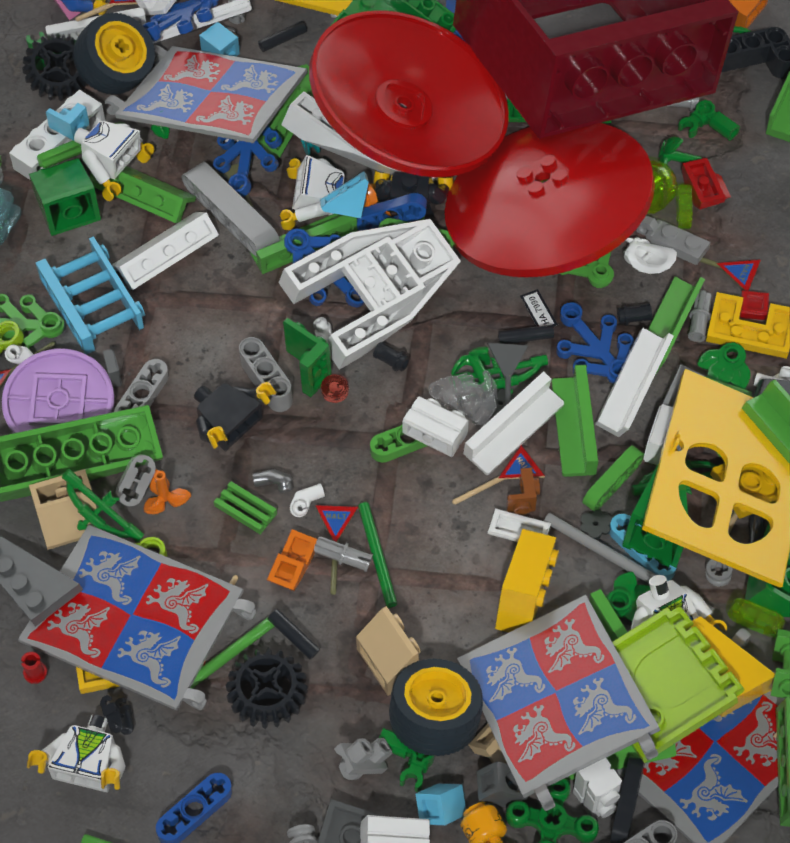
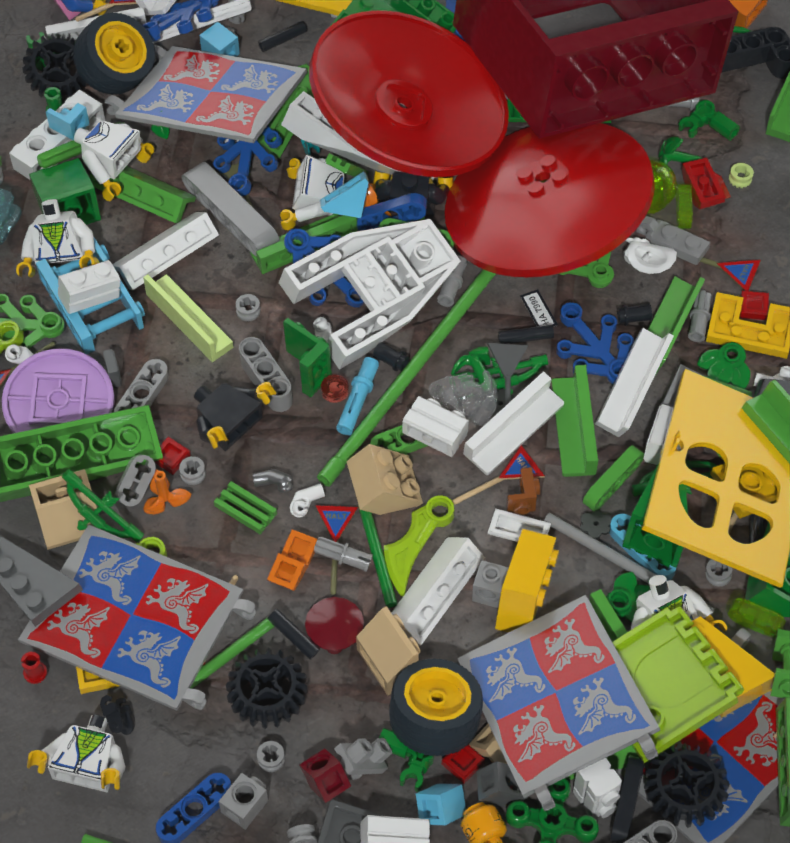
none -> white torso [16,199,100,278]
none -> green pin [44,87,64,111]
none -> white brick [58,260,120,314]
none -> yellowish green panel [143,274,234,362]
none -> red tile [155,436,191,475]
none -> light grey bush [179,456,206,485]
none -> light grey brick [218,773,268,830]
none -> light grey bush [236,294,260,321]
none -> light grey bush [257,741,285,772]
none -> dark red brick [299,748,351,803]
none -> dark red dish [305,597,364,654]
none -> bright green piece [317,269,496,487]
none -> bright green tile [325,153,369,177]
none -> medium azure pin [337,357,379,435]
none -> tan slope [346,444,423,515]
none -> lime piece [384,495,454,596]
none -> white panel [391,537,485,646]
none -> light grey pin [437,255,467,307]
none -> red tile [441,745,485,784]
none -> light grey brick [472,560,509,608]
none -> black gear [644,742,730,828]
none -> yellowish green bush [729,163,754,188]

